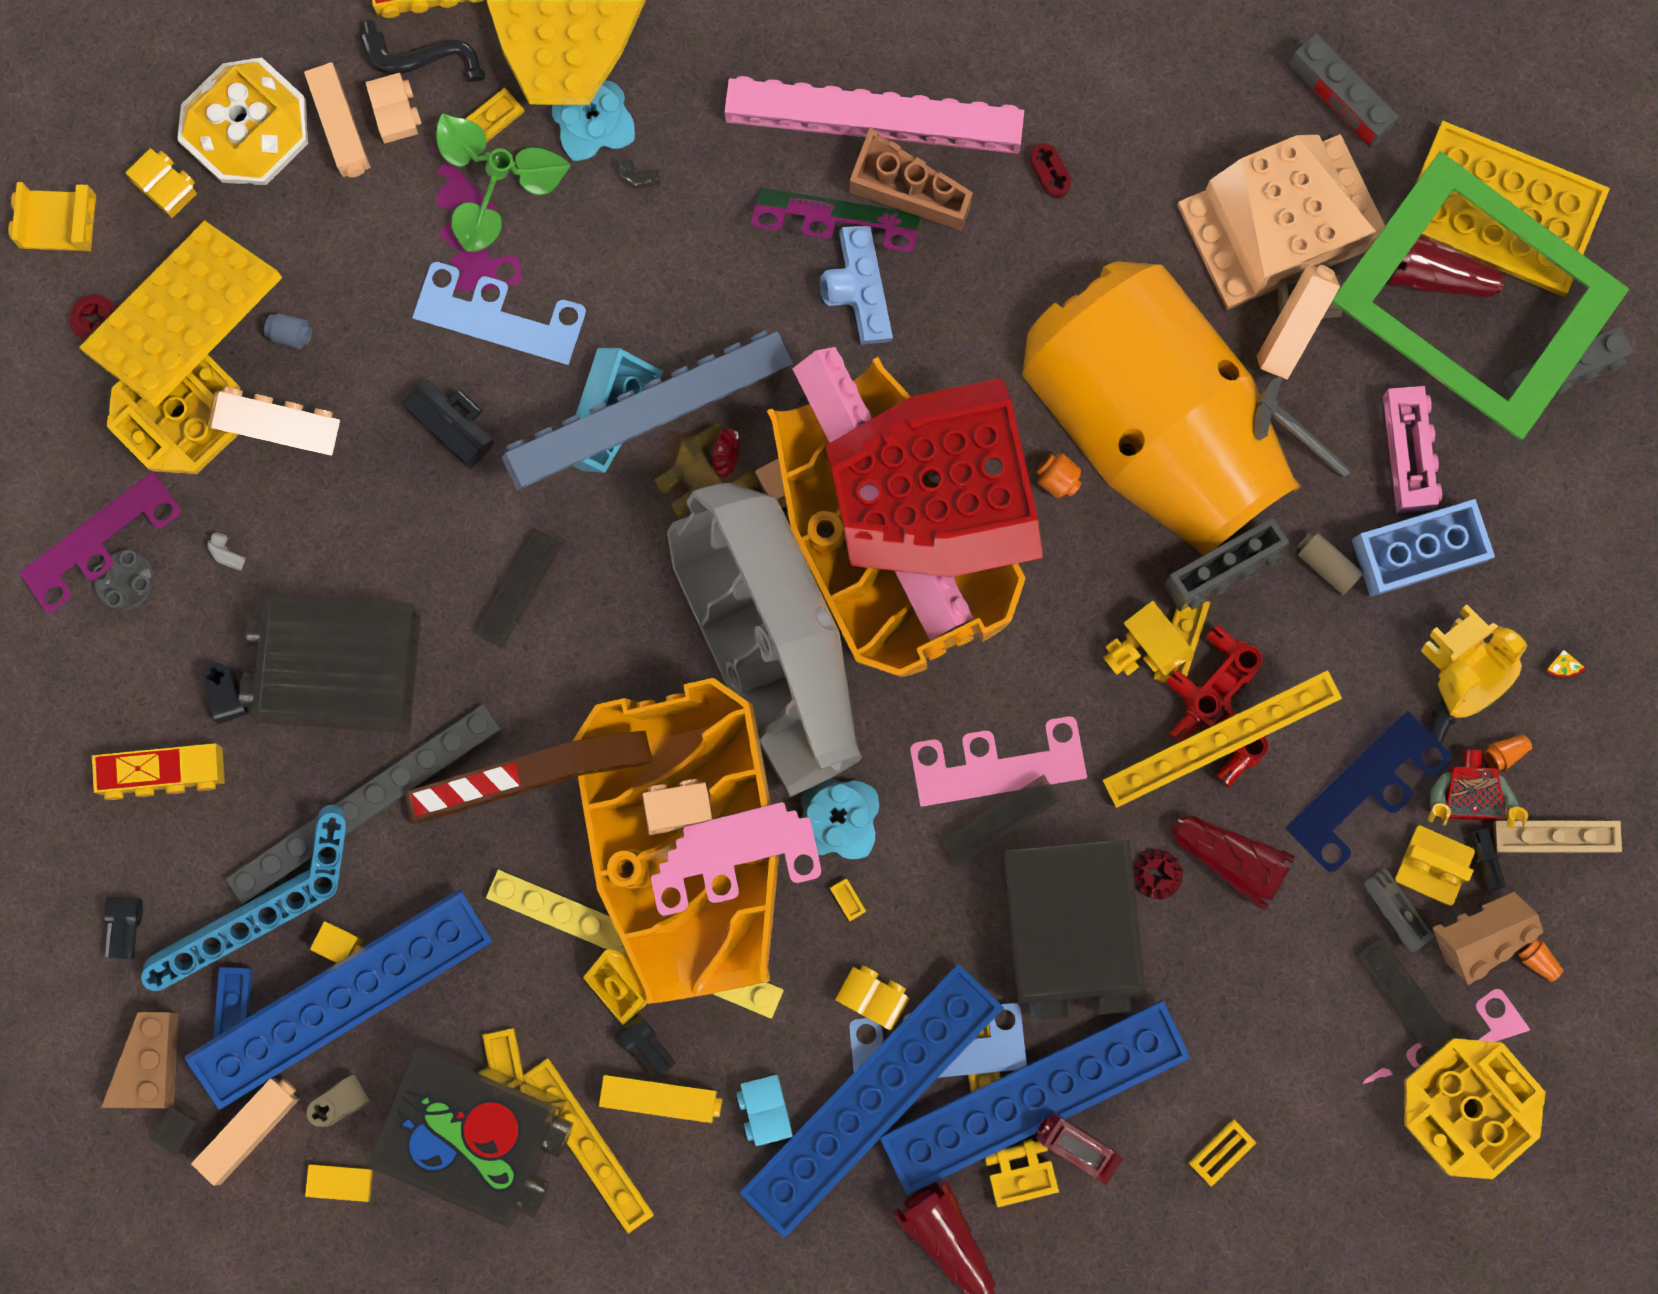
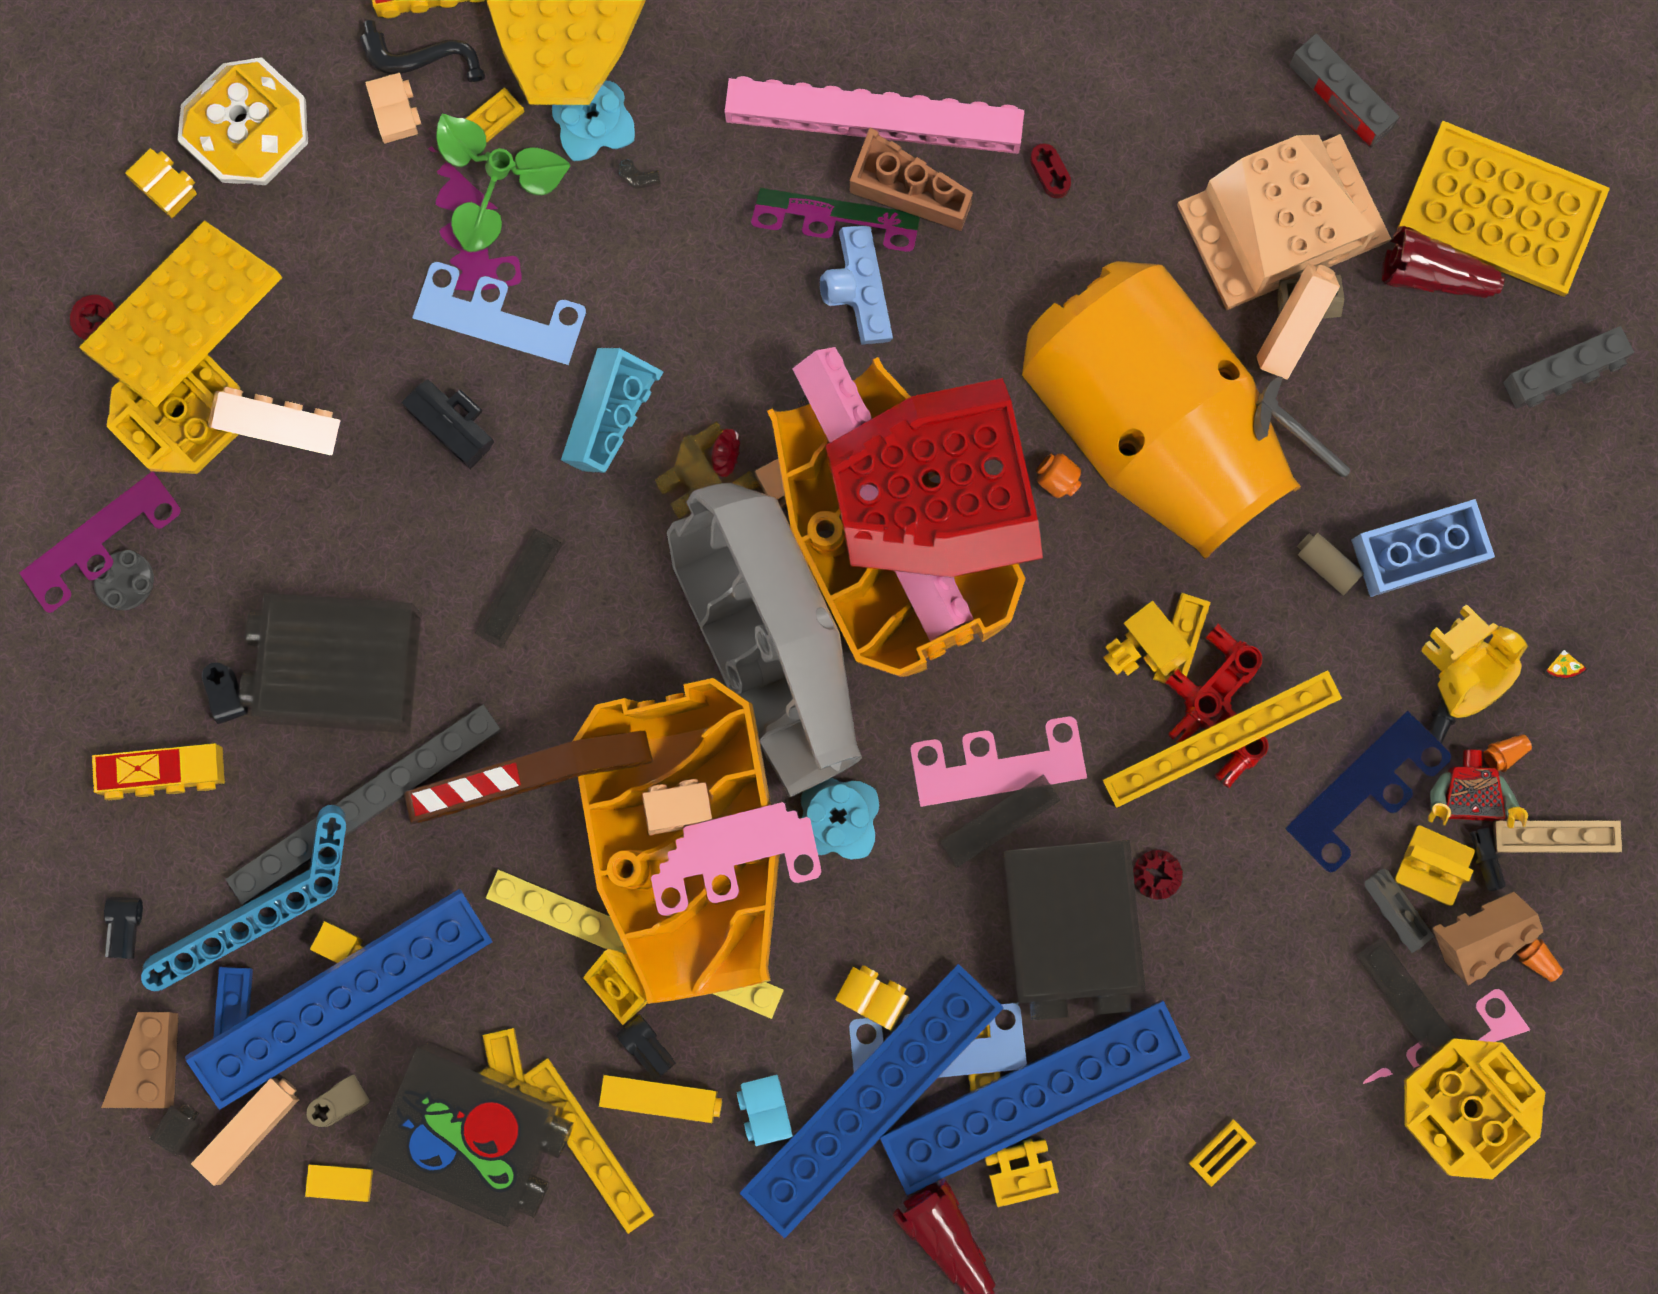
yellow panel [8,182,96,251] -> none
light grey arm [207,532,246,571] -> none
sand blue brick [264,313,312,349] -> none
light nougat brick [304,62,371,177] -> none
sand blue brick [501,331,793,491] -> none
yellow piece [829,878,866,921] -> none
dark red window [1036,1111,1123,1186] -> none
dark grey brick [1164,517,1290,612] -> none
dark red cone [1171,815,1295,911] -> none
bright green door [1332,151,1629,441] -> none
bright pink brick [1383,386,1442,513] -> none

